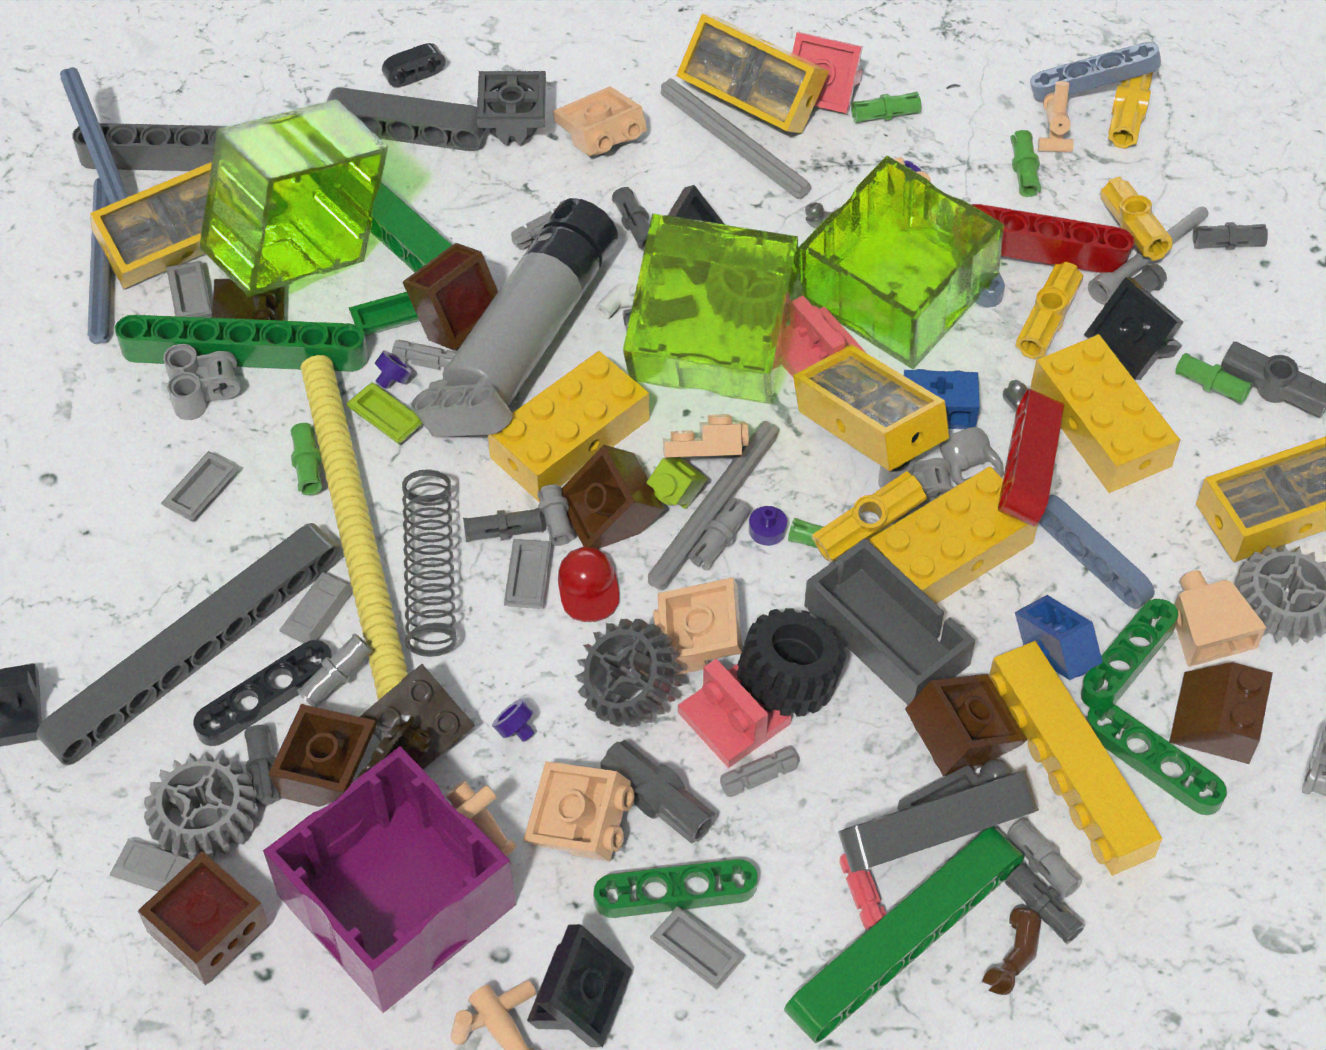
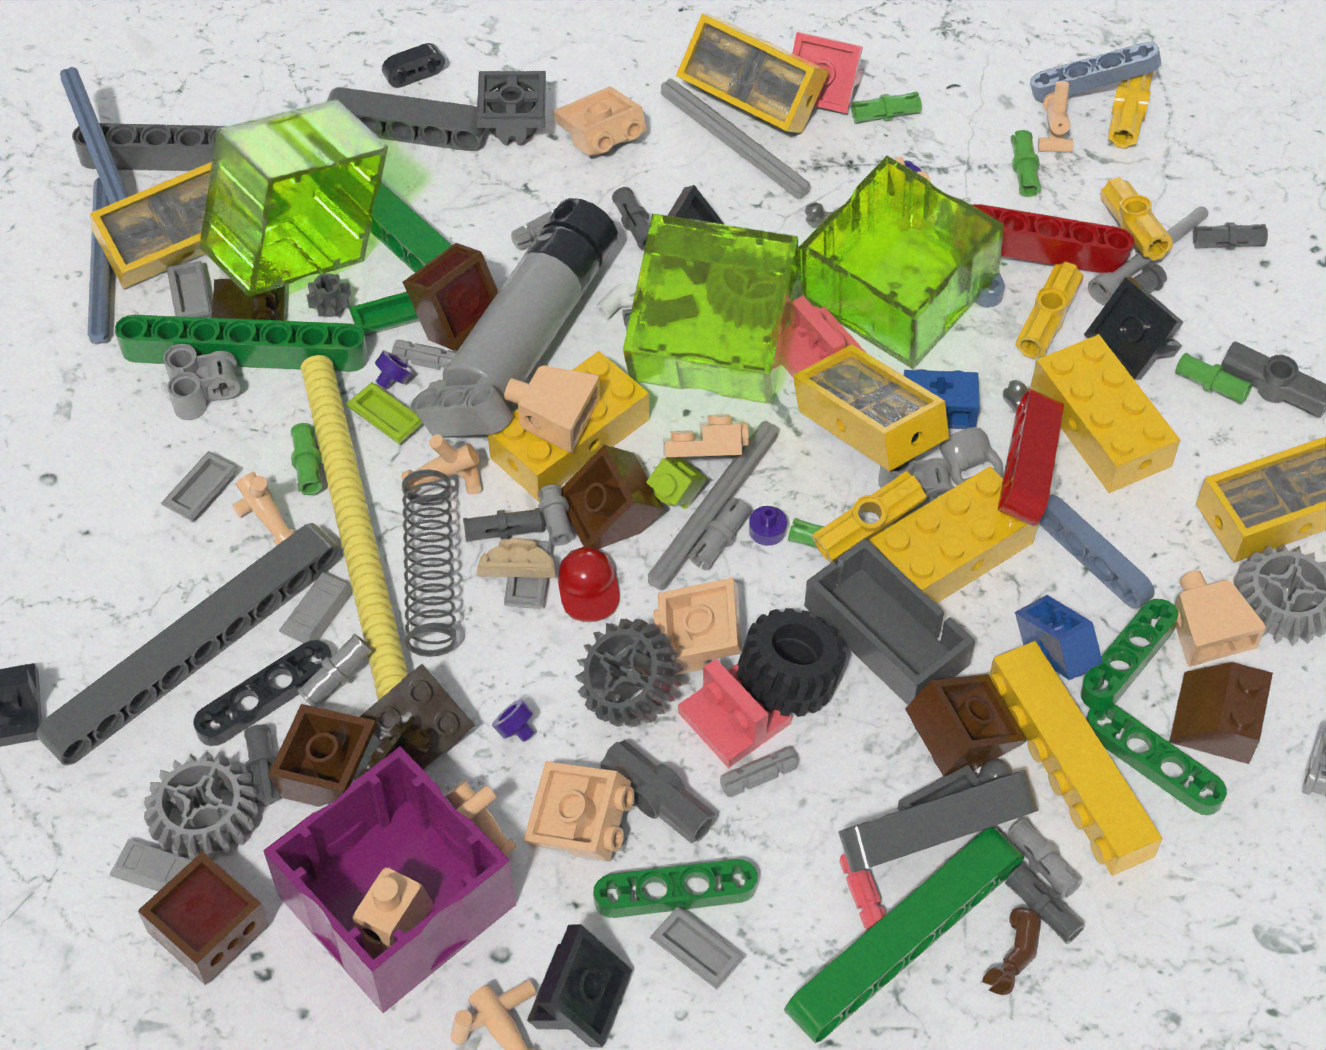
none -> light nougat piece [232,472,294,546]
none -> dark grey gear [306,273,351,317]
none -> light nougat torso [352,867,434,960]
none -> light nougat piece [402,434,481,495]
none -> tan tile [477,538,555,578]
none -> light nougat torso [504,365,600,453]

